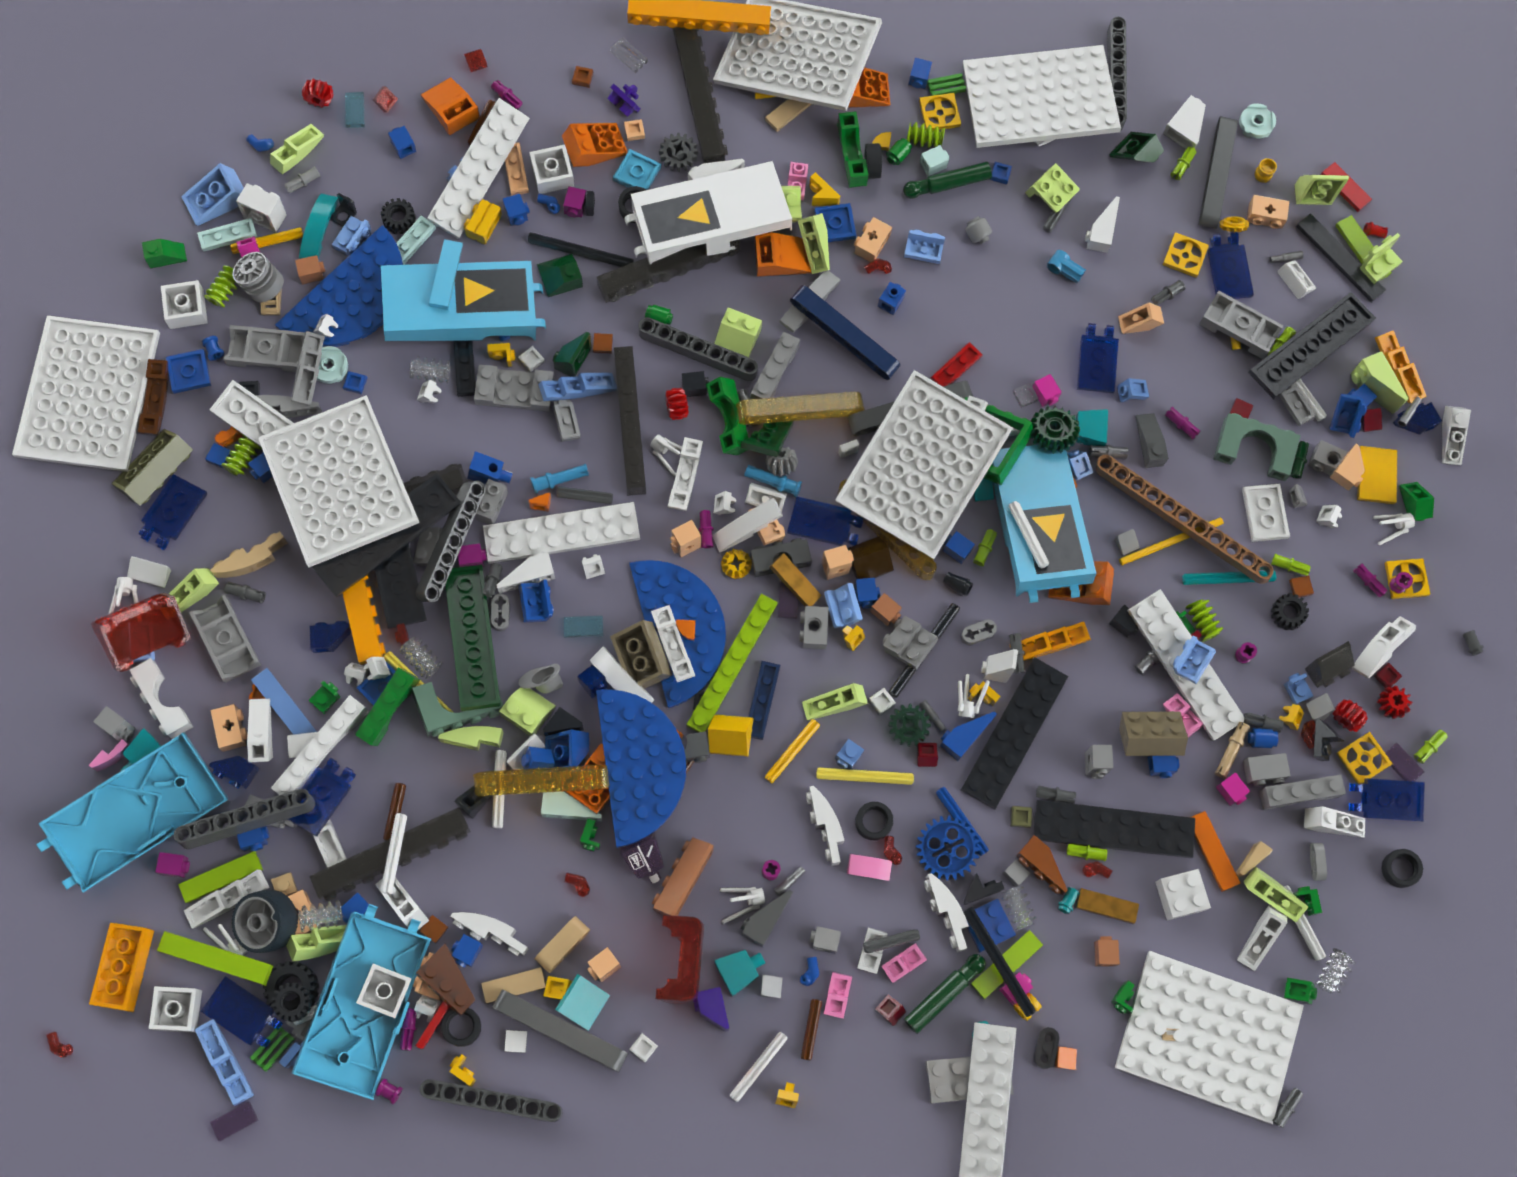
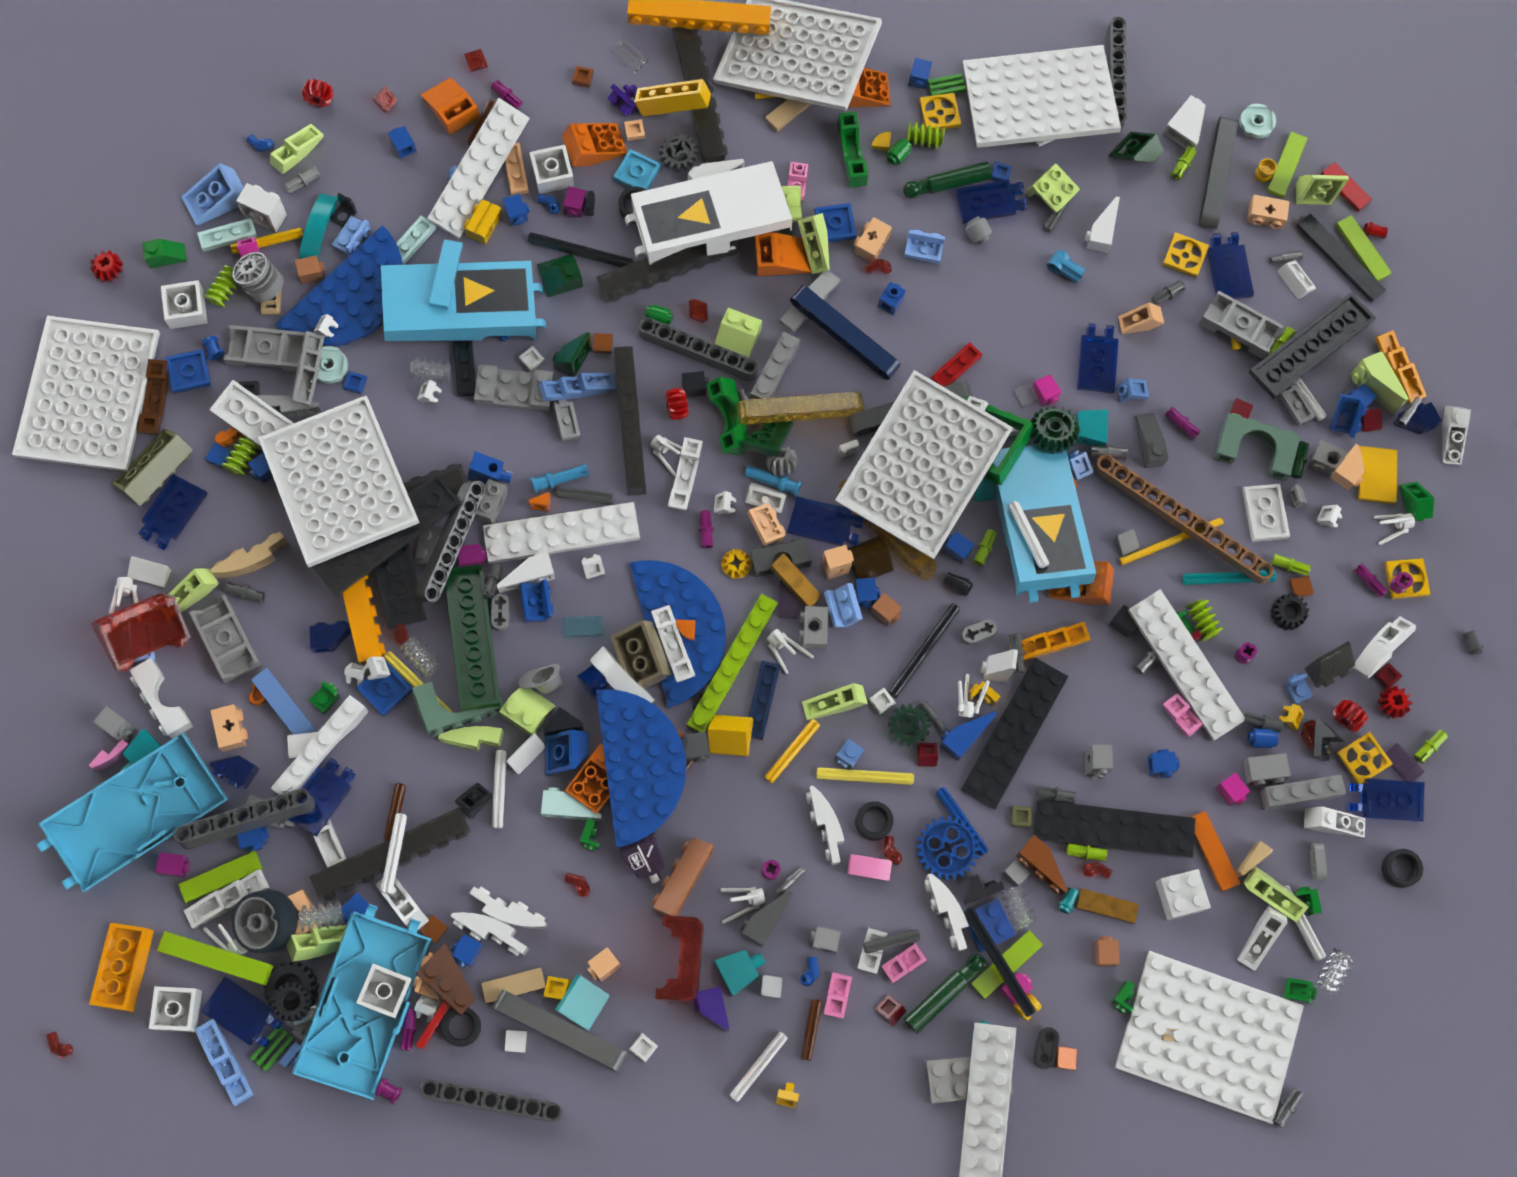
clear purple tile [210,1101,259,1142] -> none
white slope [247,698,273,762] -> none
tan plate [271,872,298,896] -> none
clear light blue tile [345,92,365,128] -> none
green arch [355,667,420,746] -> none
black tyre [381,198,416,234] -> none
yellow bracket [449,1054,476,1087] -> none
clear yellow beam [473,765,610,796] -> none
yellow bracket [487,343,515,367] -> none
blue brick [521,747,555,777] -> none
tan beam [535,916,590,973] -> none
light nougat brick [670,520,701,557] -> none
white slope [712,498,783,553] -> none
yellow slope [809,172,841,206] -> none
yellow tile [842,625,865,651] -> none
black tyre [864,143,882,179] -> none
light grey plate [883,616,939,670] -> none
light aqua brick [919,145,949,176] -> none
dark tan brick [1119,711,1188,756] -> none
light blue bracket [1173,635,1216,684] -> none
tan pin [1215,722,1250,779] -> none
yellow gear [1219,216,1249,233] -> none
light grey slope [1306,693,1335,721] -> none
yellowish green bracket [1360,233,1403,284] -> none
none -> red gear [90,250,123,282]
none -> white slope [470,886,547,929]
none -> yellow brick [634,79,711,116]
none -> clear red plate [689,299,708,323]
none -> white plant [767,629,814,674]
none -> clear blue tile [956,180,1028,224]
none -> lime tile [1266,131,1308,199]

